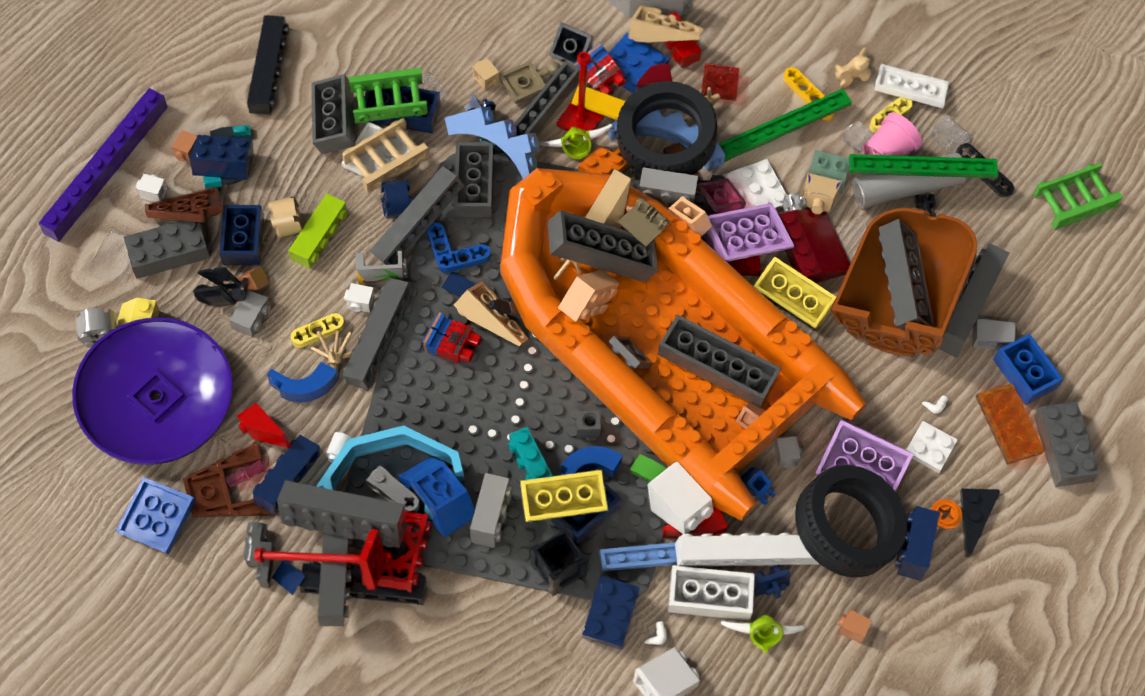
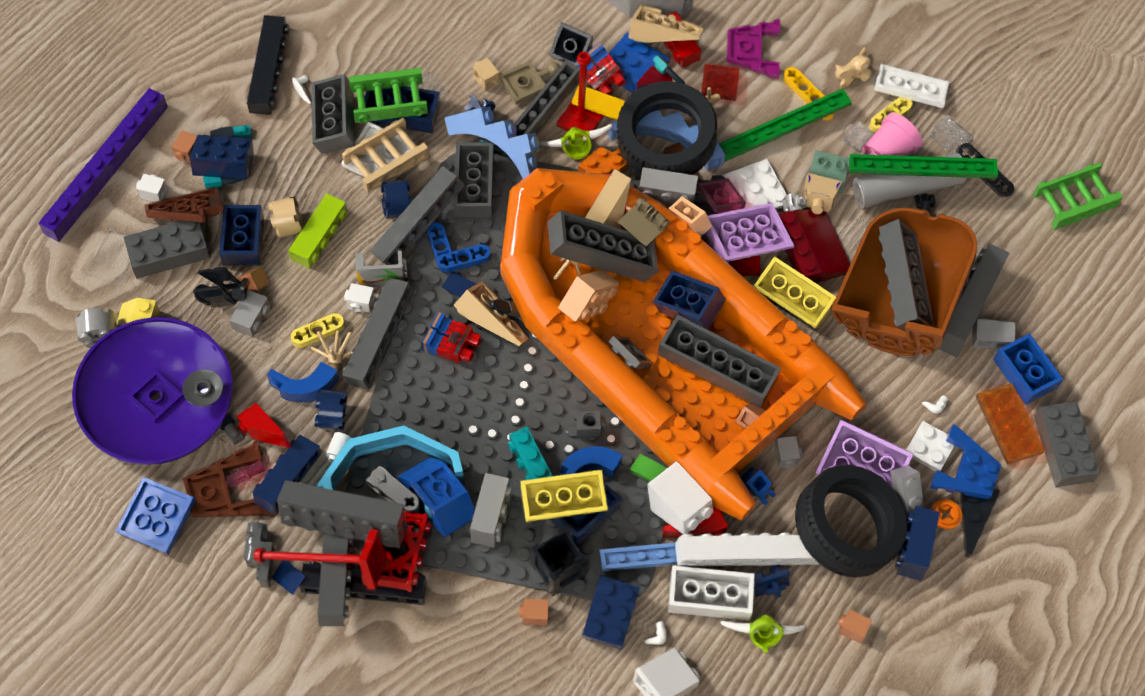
none -> dark grey dish [183,369,223,407]
none -> dark grey piece [220,413,244,445]
none -> white bar [292,75,311,104]
none -> dark blue brick [315,390,347,430]
none -> nougat brick [519,598,549,626]
none -> piece [653,55,685,84]
none -> dark blue brick [653,270,726,330]
none -> magenta wing [726,19,780,79]
none -> light grey brick [890,466,924,515]
none -> blue wing [930,424,1001,499]

